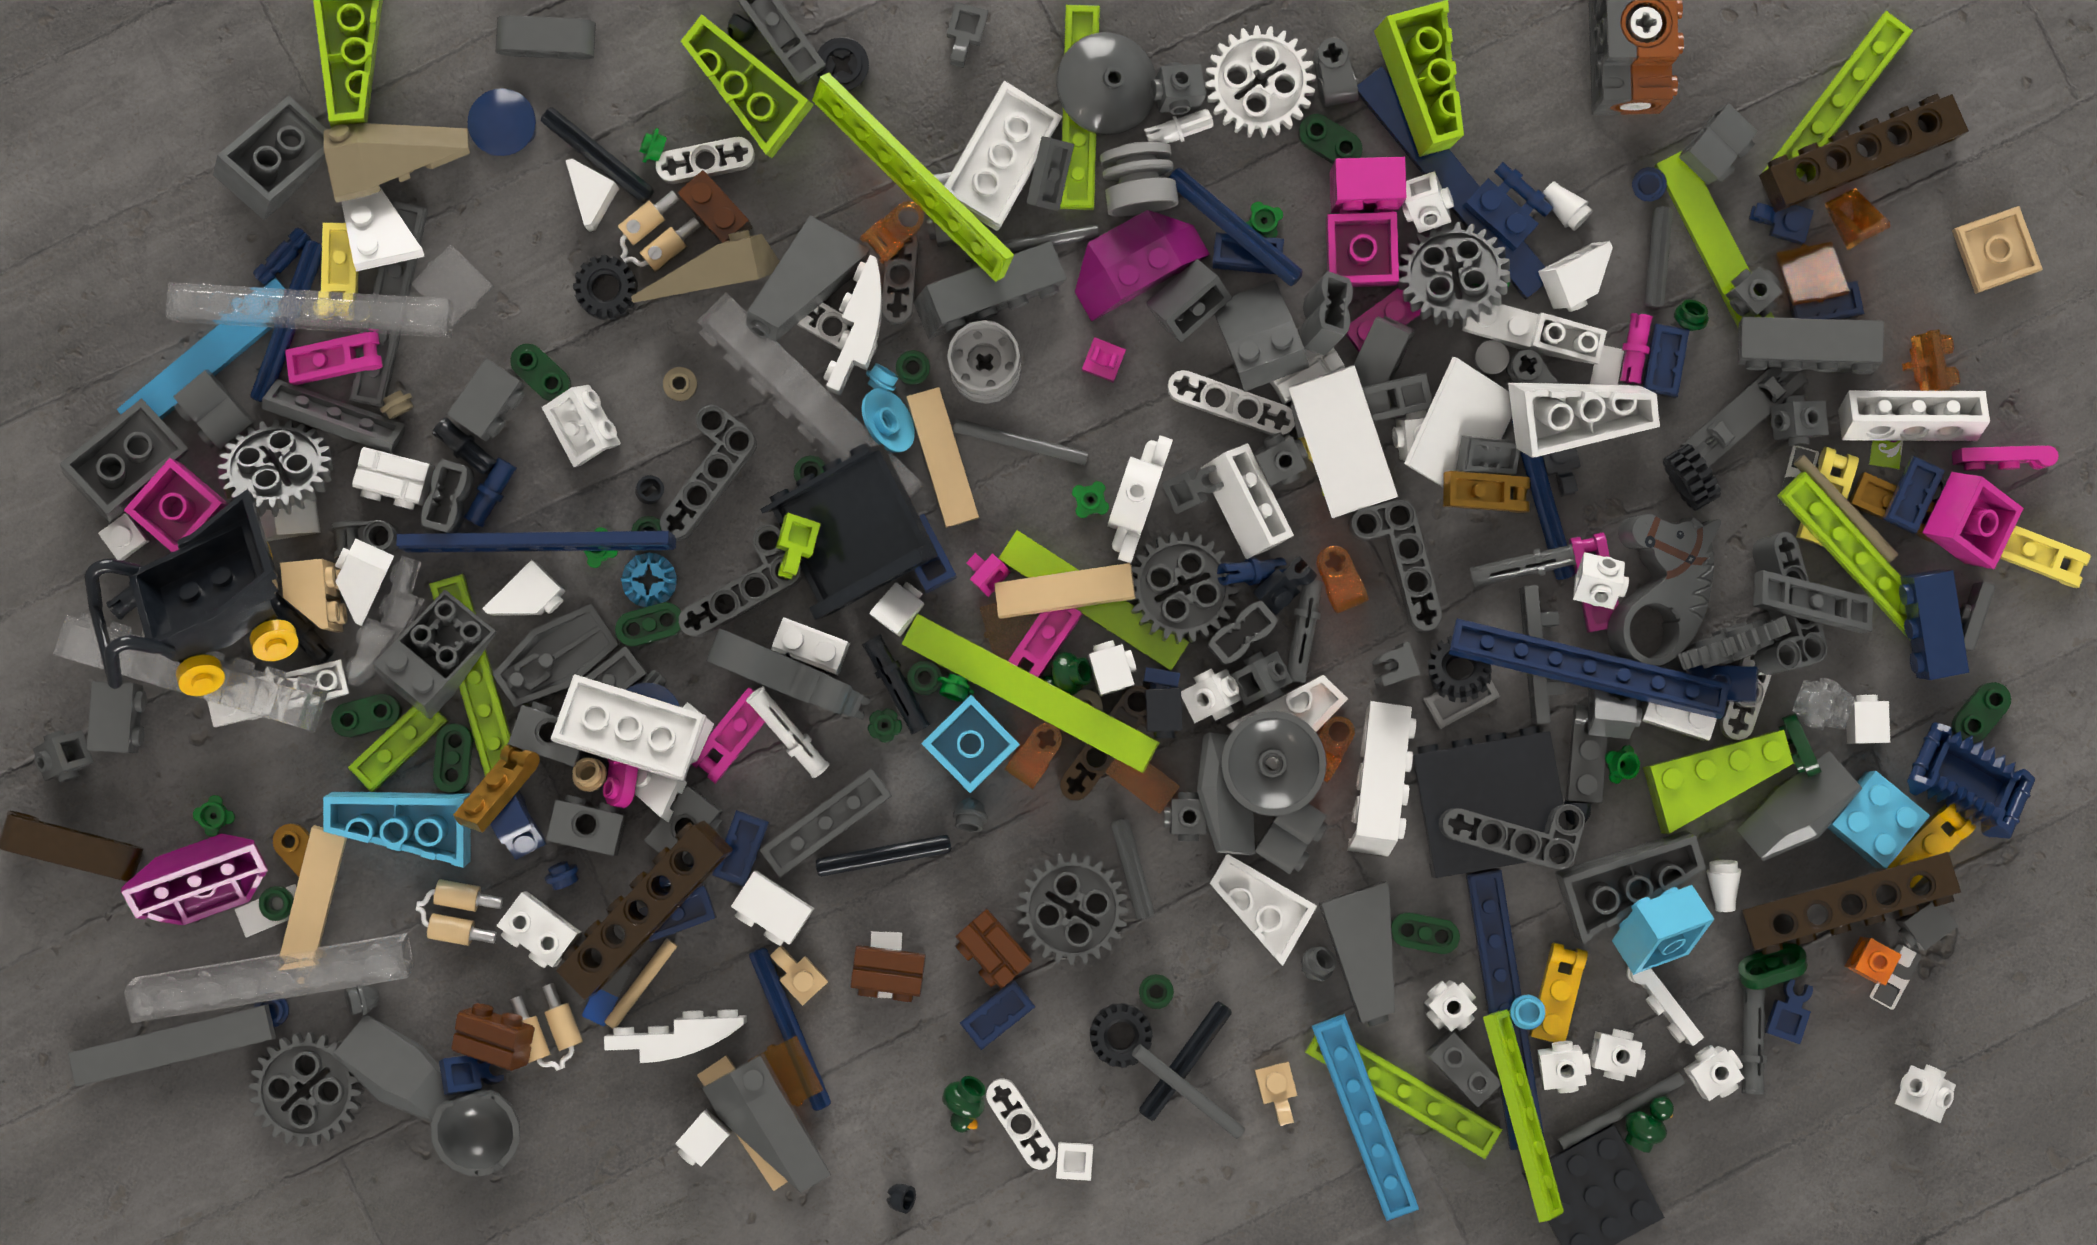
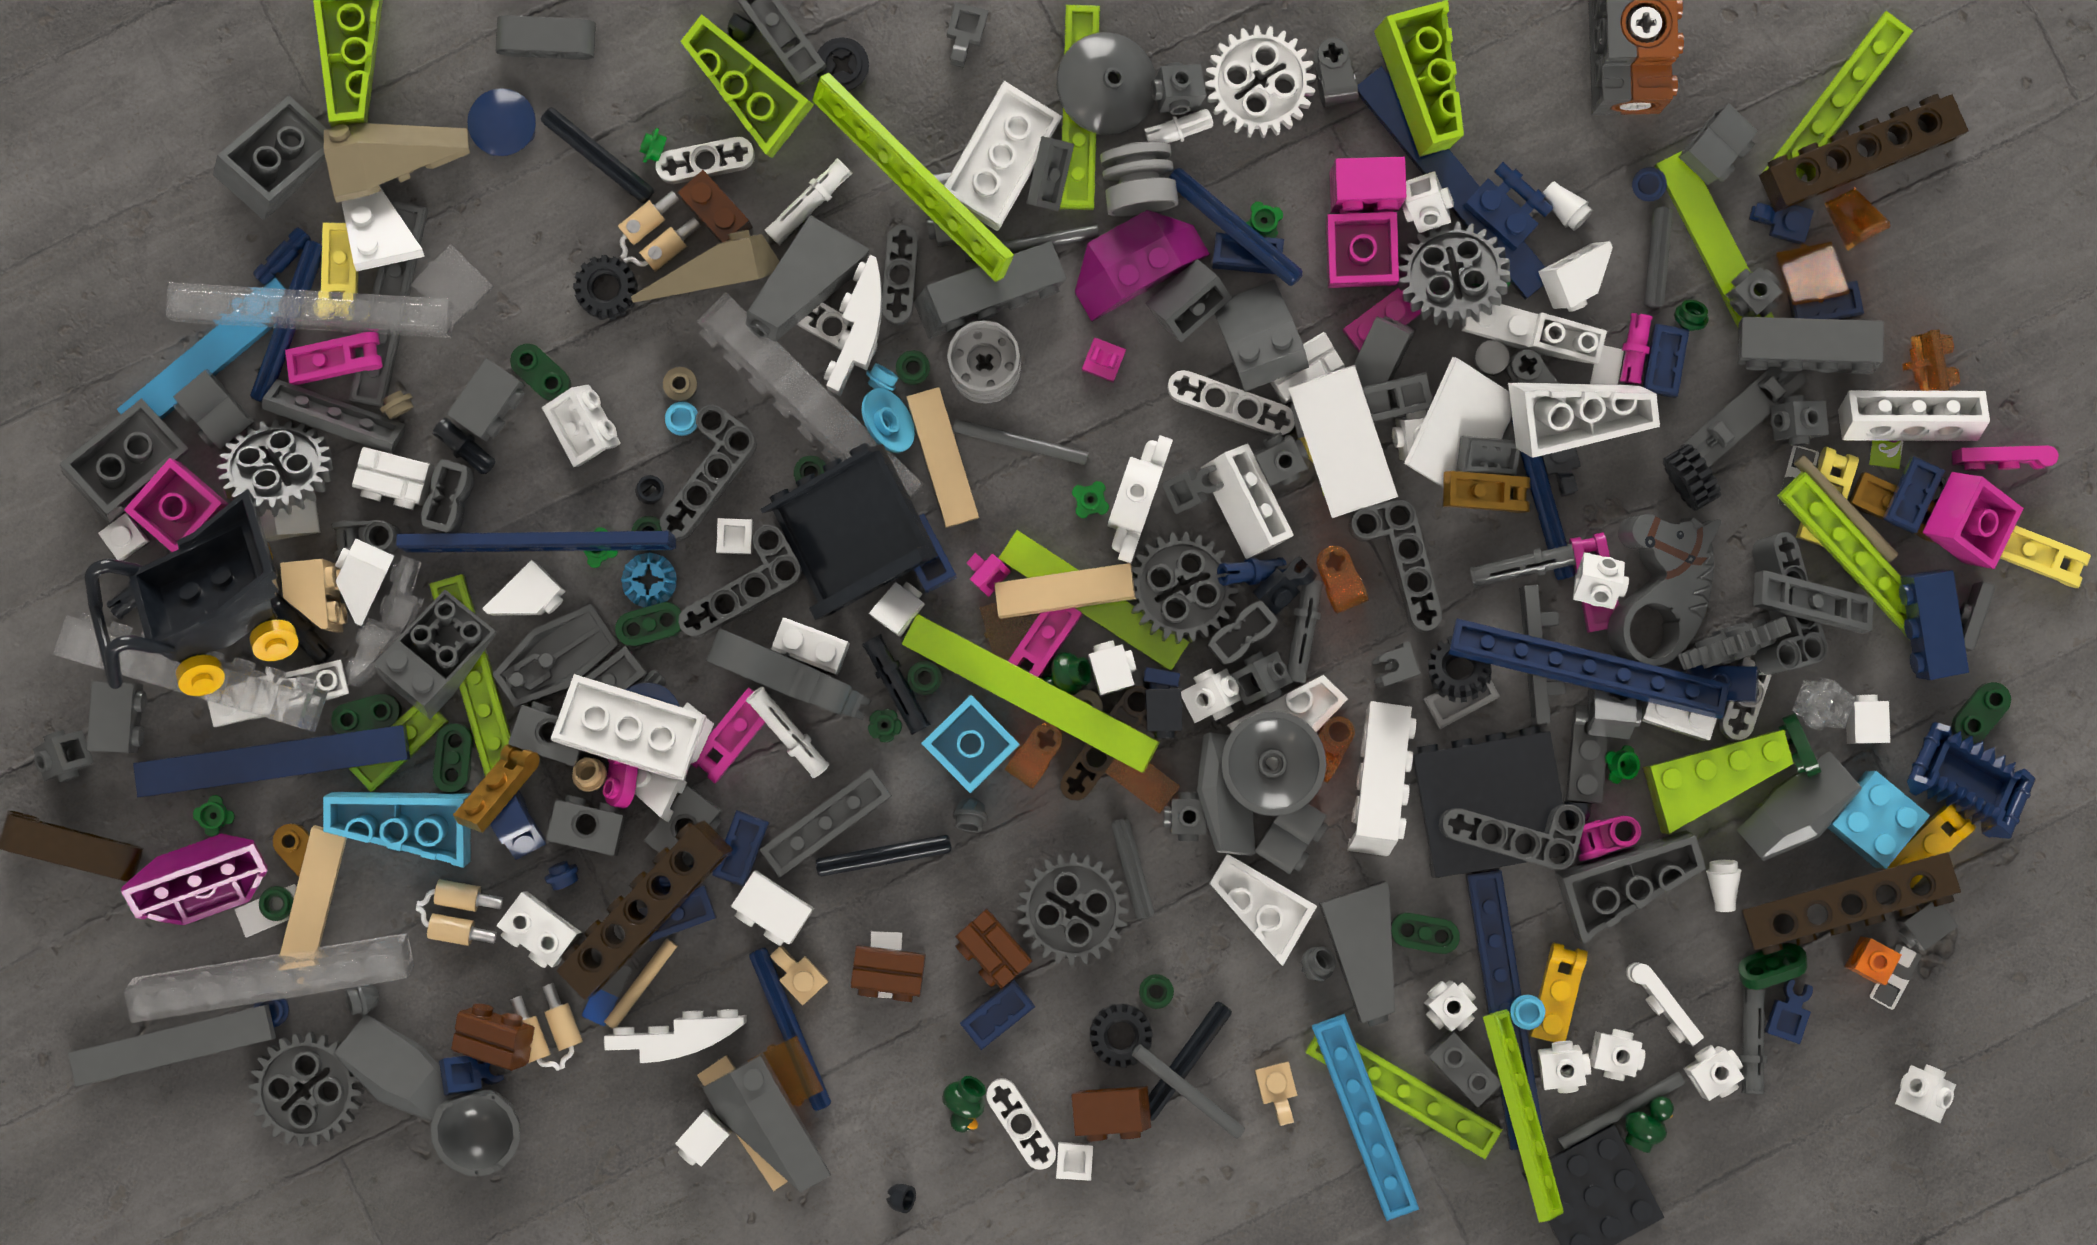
dark blue pin [464,457,517,528] -> none
white slope [566,159,619,232] -> none
lime plate [776,513,821,579] -> none
clear orange piece [859,201,924,265] -> none
green plate [937,674,974,703] -> none
dark green plate [1298,114,1363,164] -> none
dark grey brick [1300,271,1353,356] -> none
medium azure brick [1612,885,1714,975] -> none
tan plate [1952,206,2043,294] -> none
none -> dark blue tile [133,725,410,798]
none -> medium azure plate [665,401,698,436]
none -> white plate [716,518,753,555]
none -> white pin [764,158,852,246]
none -> reddish brown brick [1071,1086,1151,1141]
none -> dark pink piece [1570,815,1641,861]

